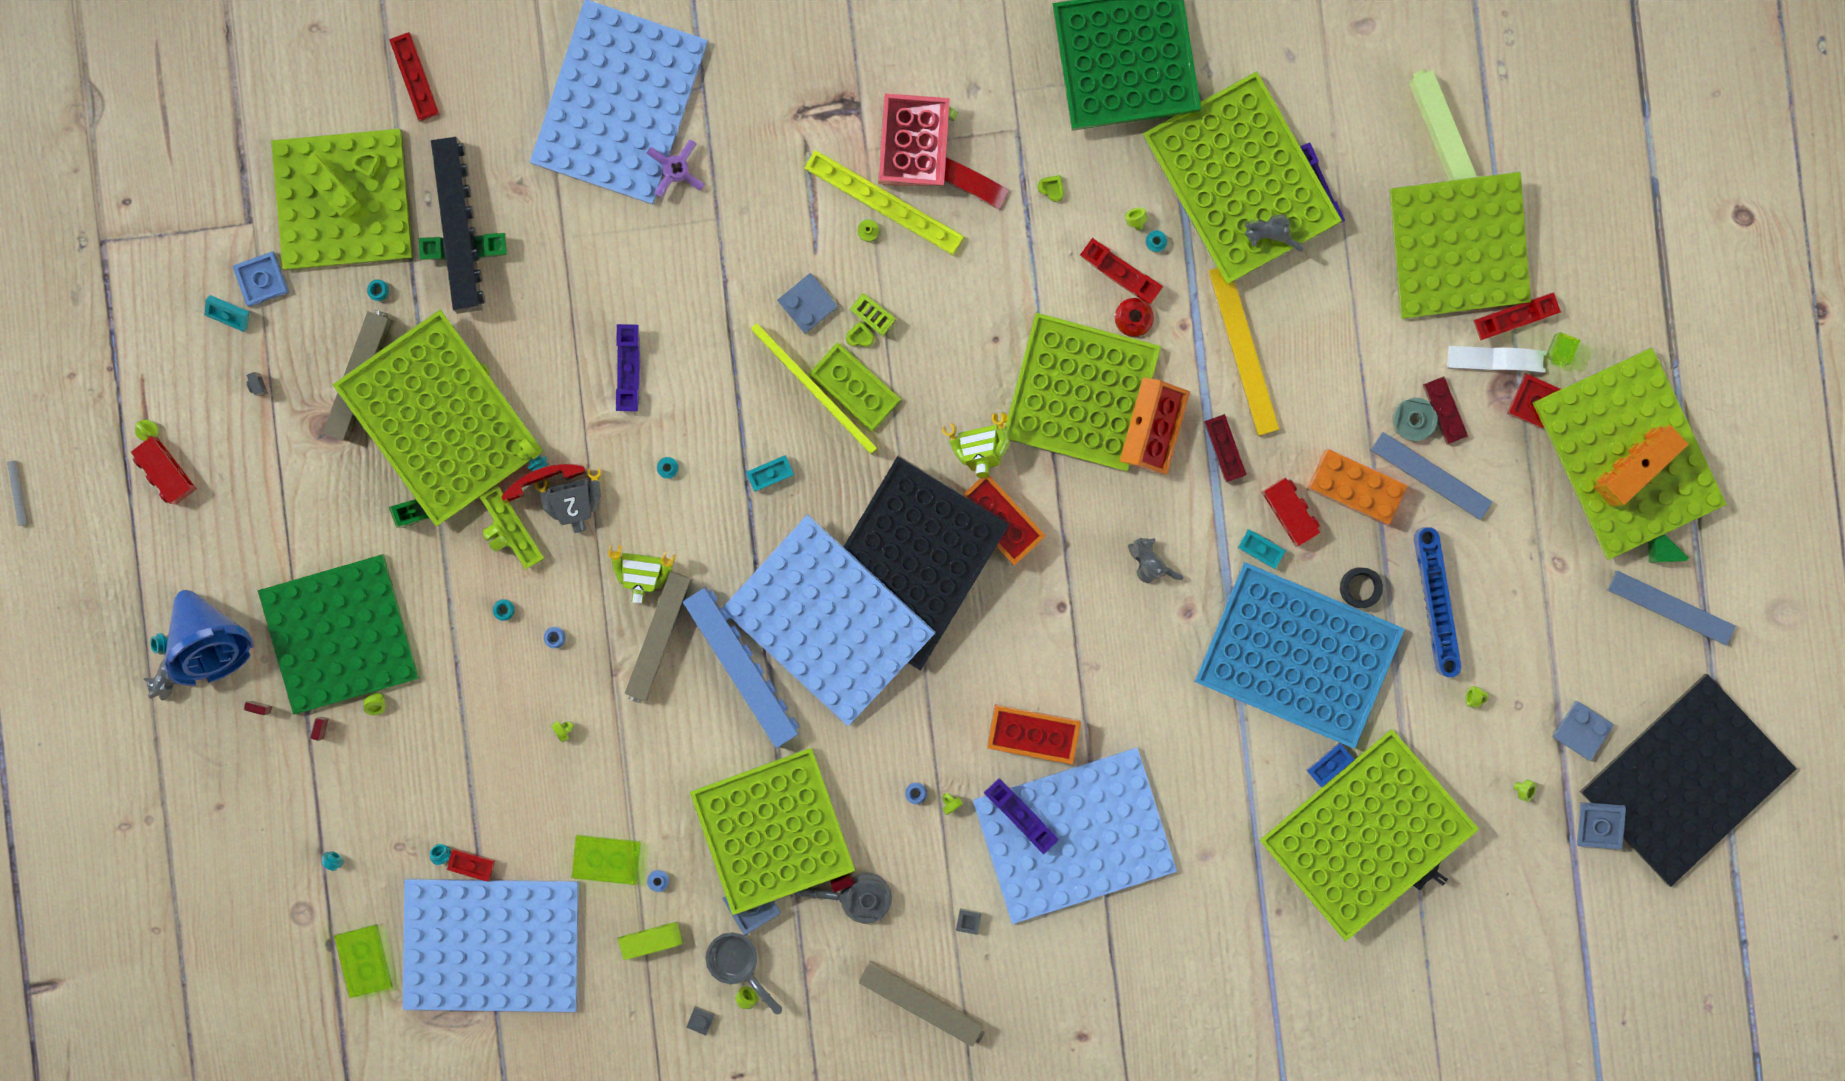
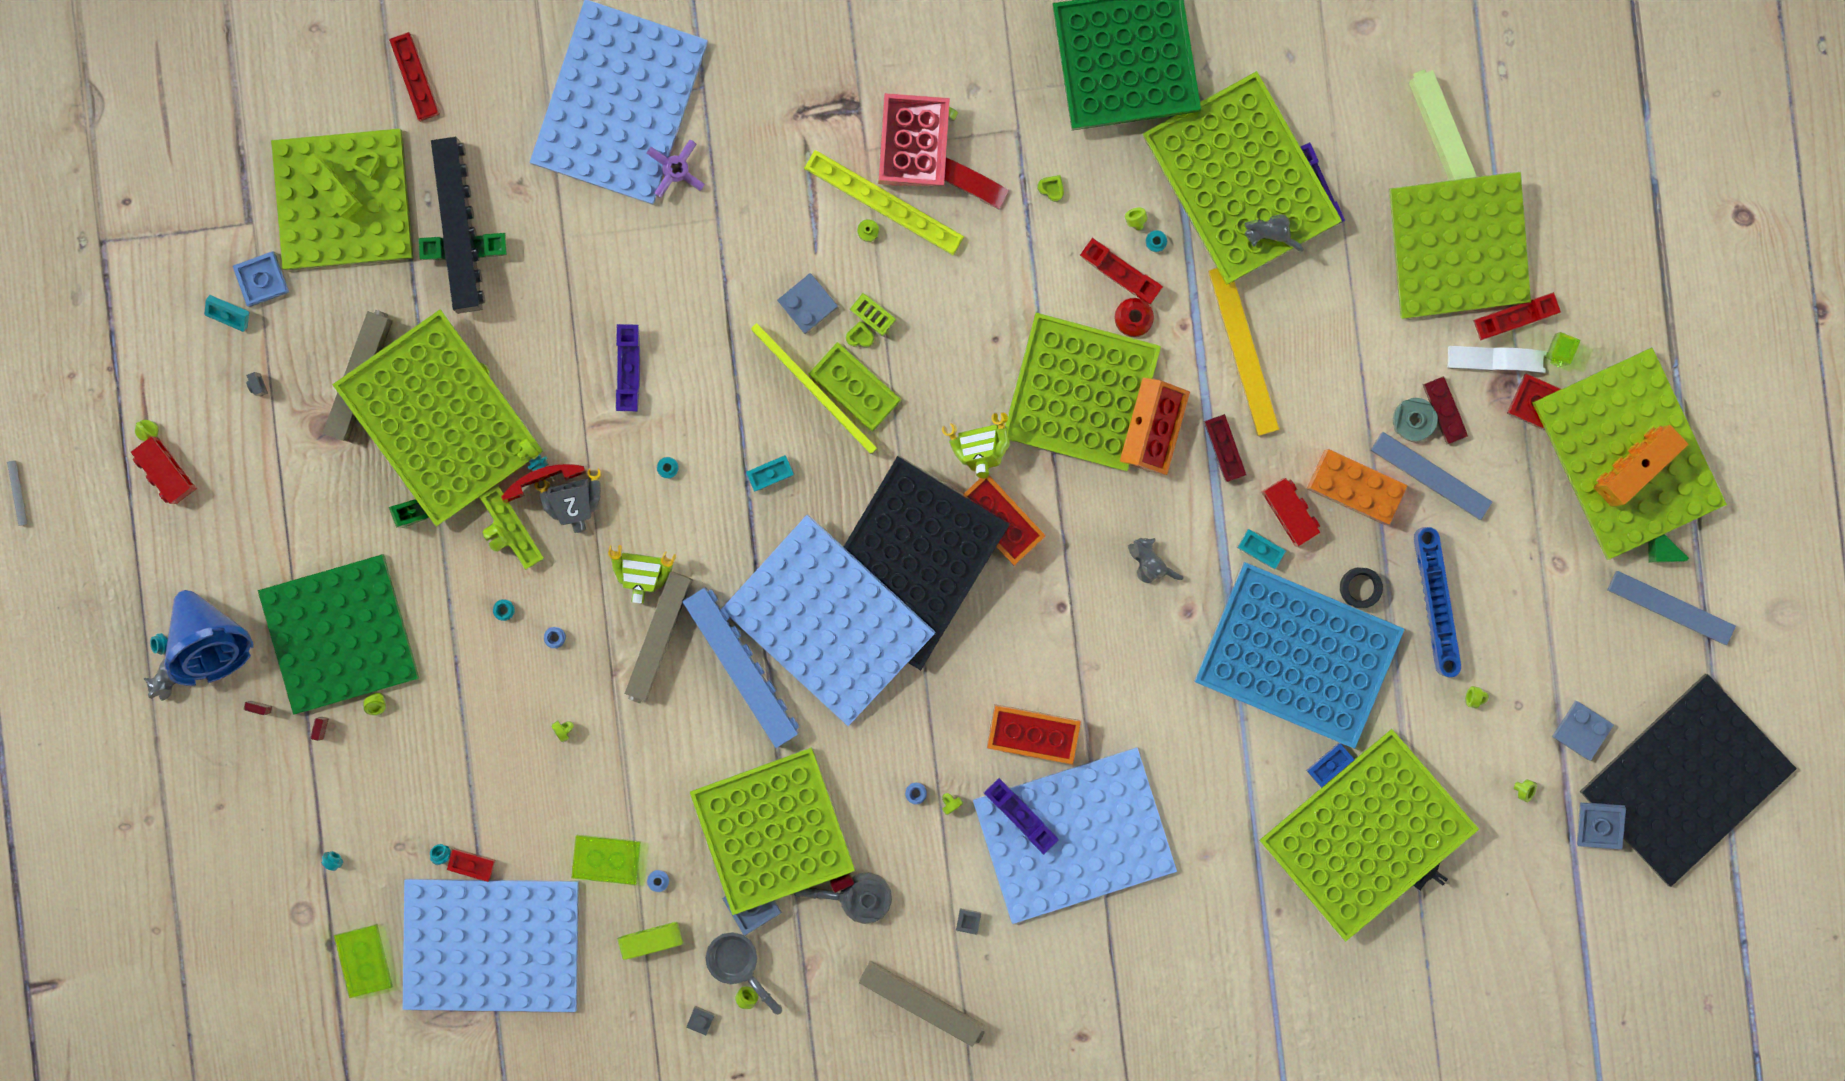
teal plate [367,279,389,301] -> none

